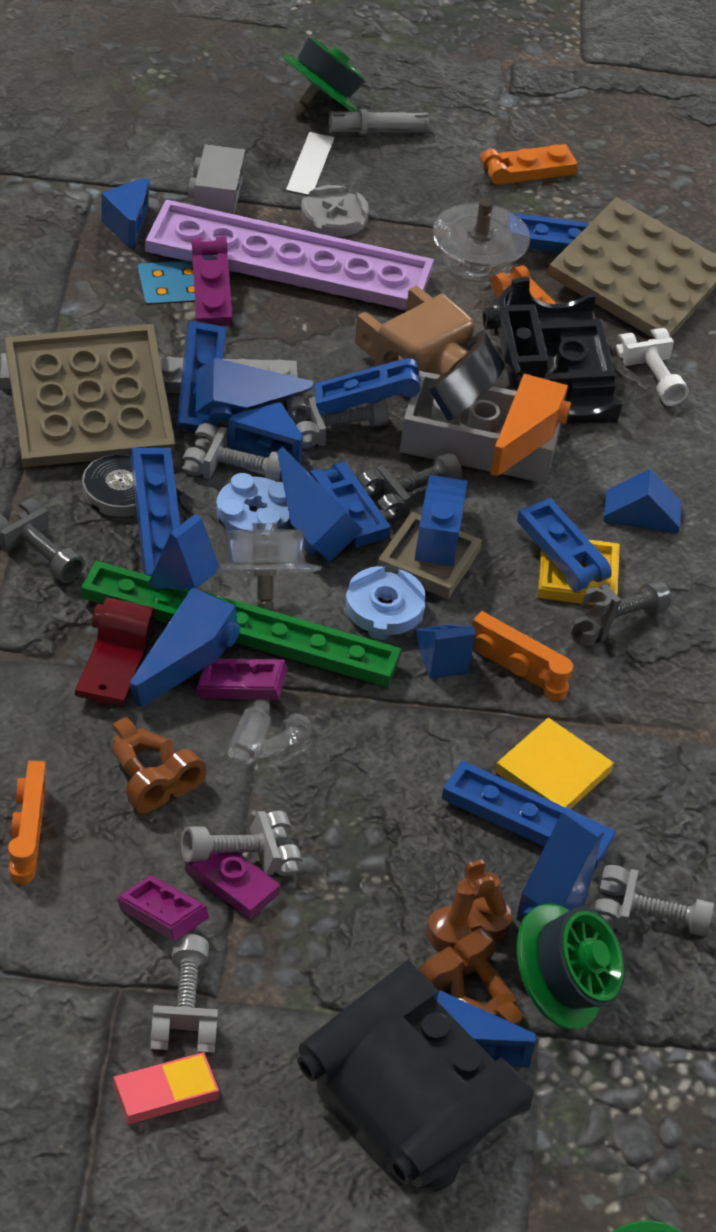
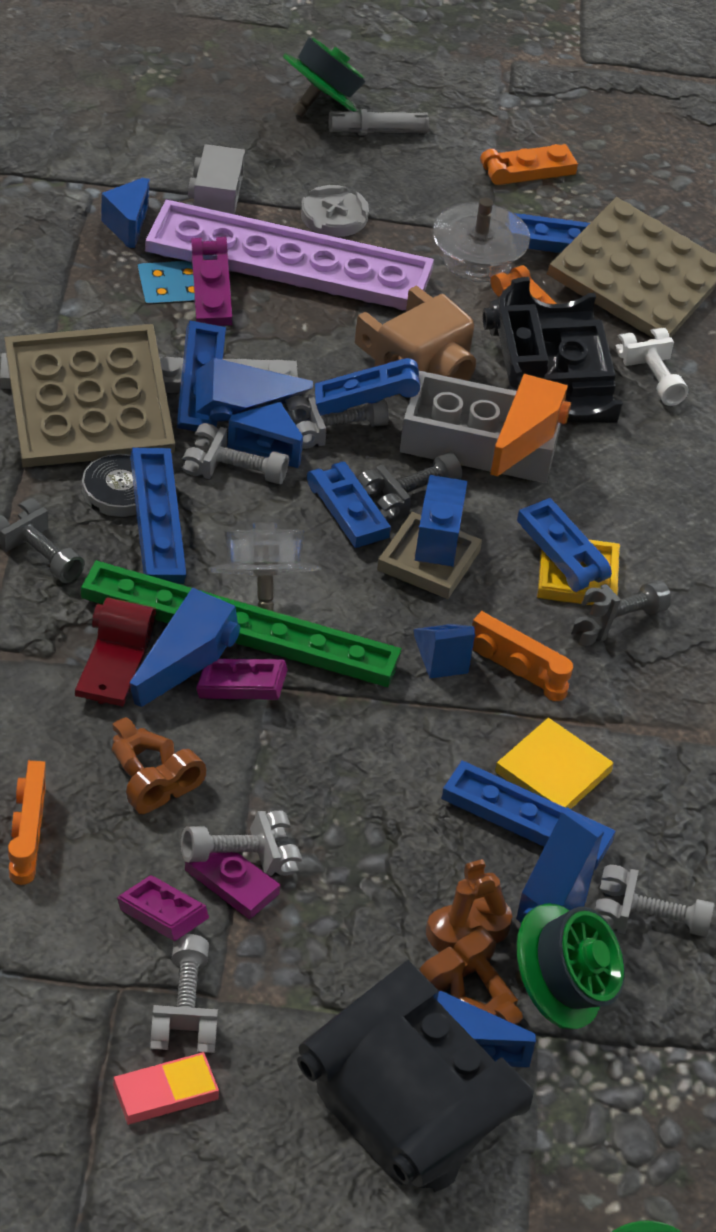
blue slope [149,514,220,589] -> none
light blue plate [216,473,291,542] -> none
clear plant [227,700,312,764] -> none
blue slope [277,447,363,562] -> none
white sticker [286,132,334,195] -> none
light blue plate [345,566,425,640] -> none
black slope [429,330,505,421] -> none
blue slope [603,469,681,533] -> none

